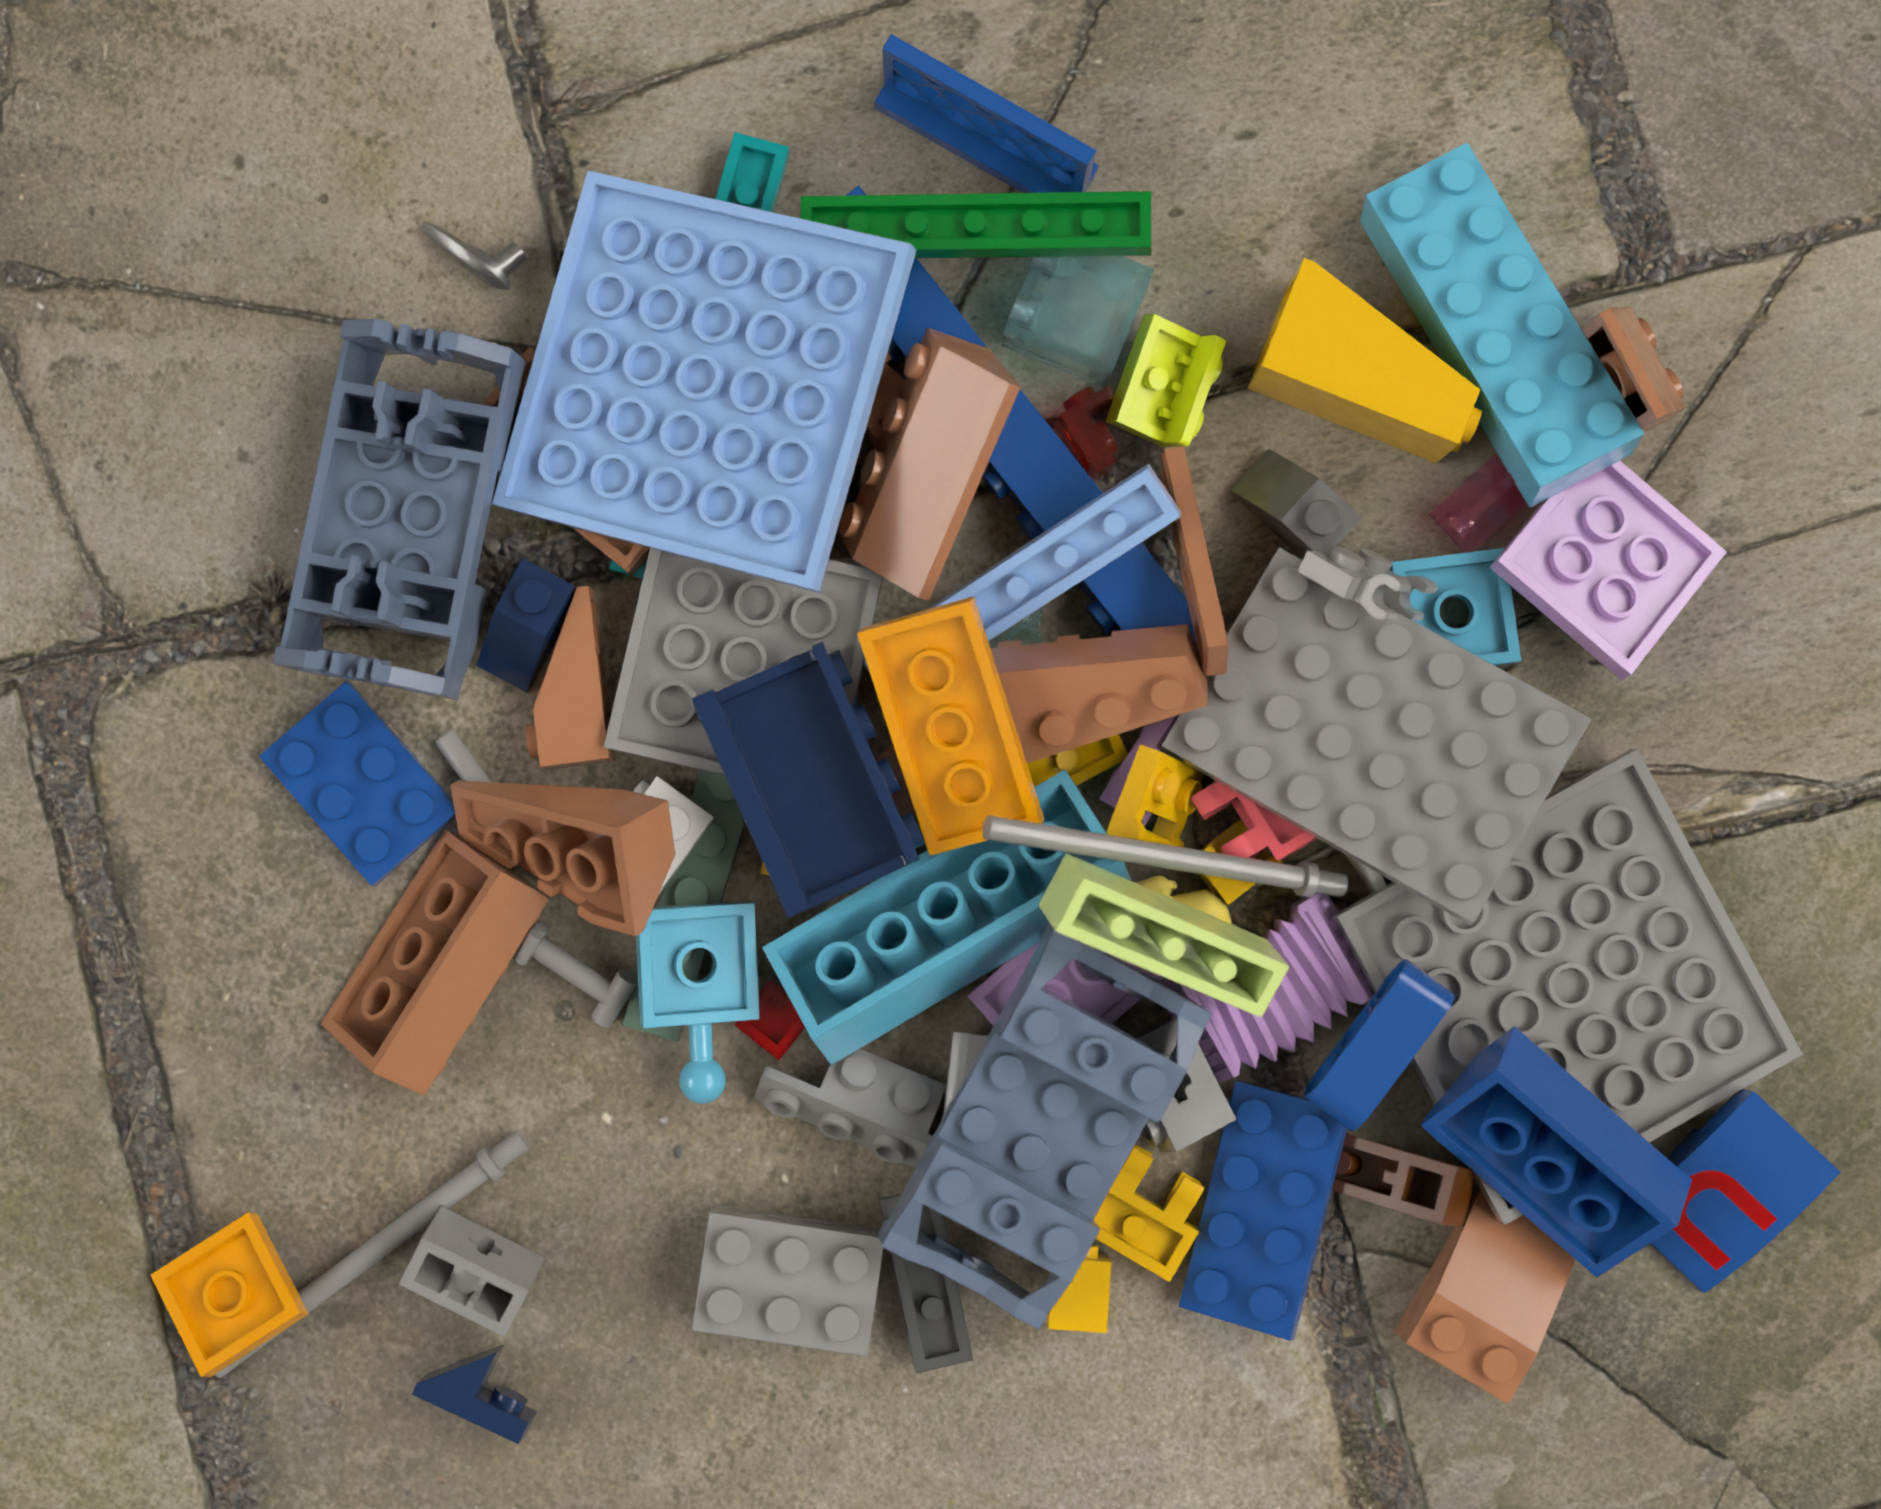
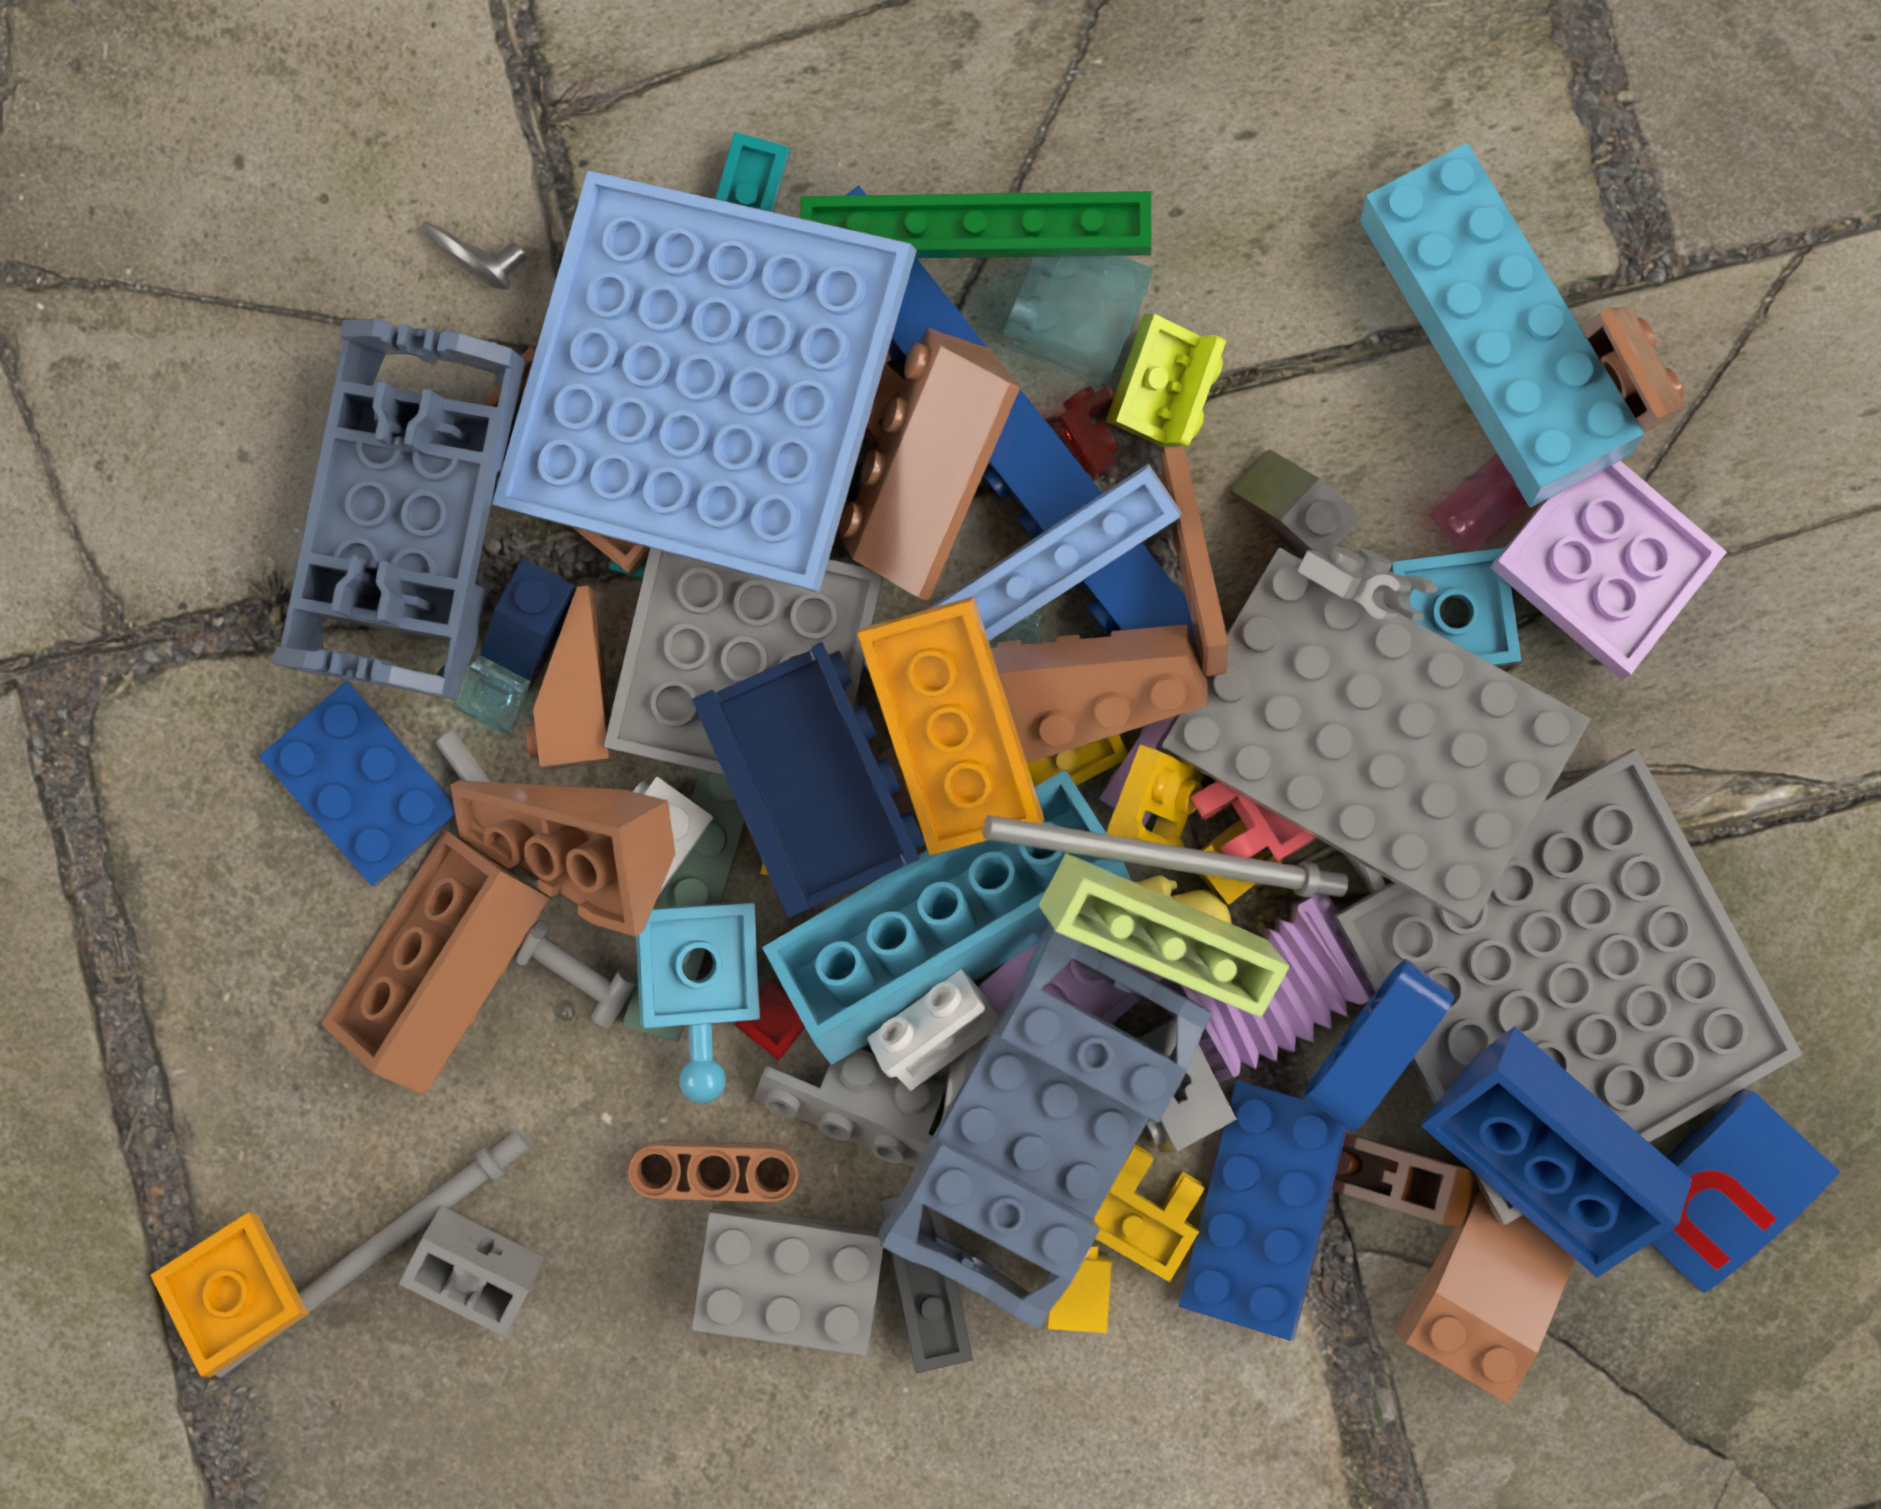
dark blue slope [412,1345,537,1444] -> none
blue fence [874,34,1099,193] -> none
yellow slope [1247,258,1482,464] -> none
none -> clear light blue plate [457,656,530,736]
none -> nougat beam [628,1140,801,1202]
none -> white bracket [867,968,1000,1091]

